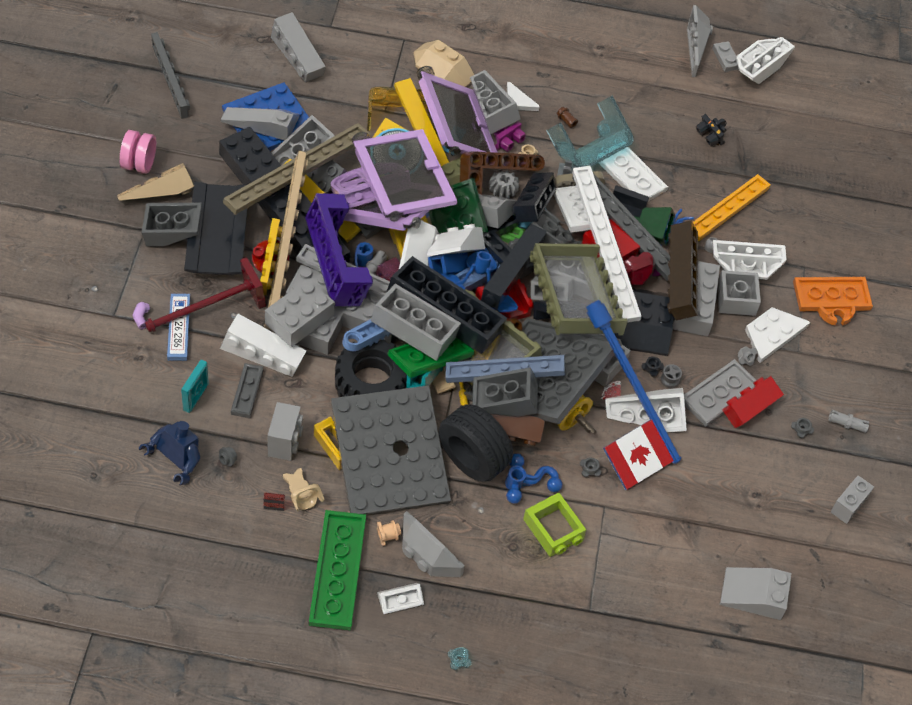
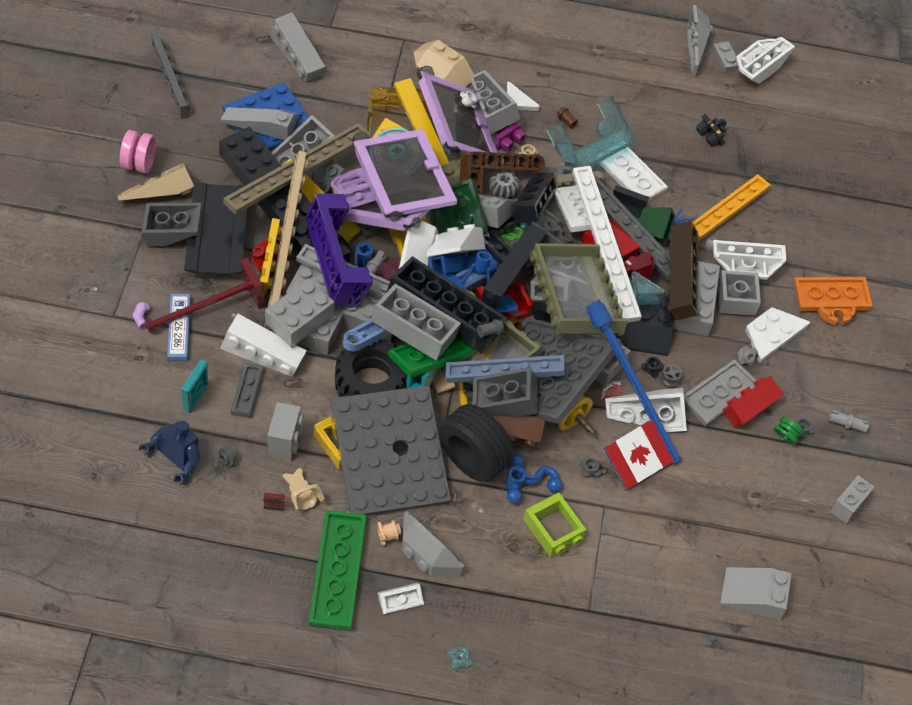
none -> white plate [460,91,478,108]
none -> dark grey pin [477,319,504,337]
none -> clear light blue slope [630,271,665,305]
none -> green wheel [773,416,805,445]

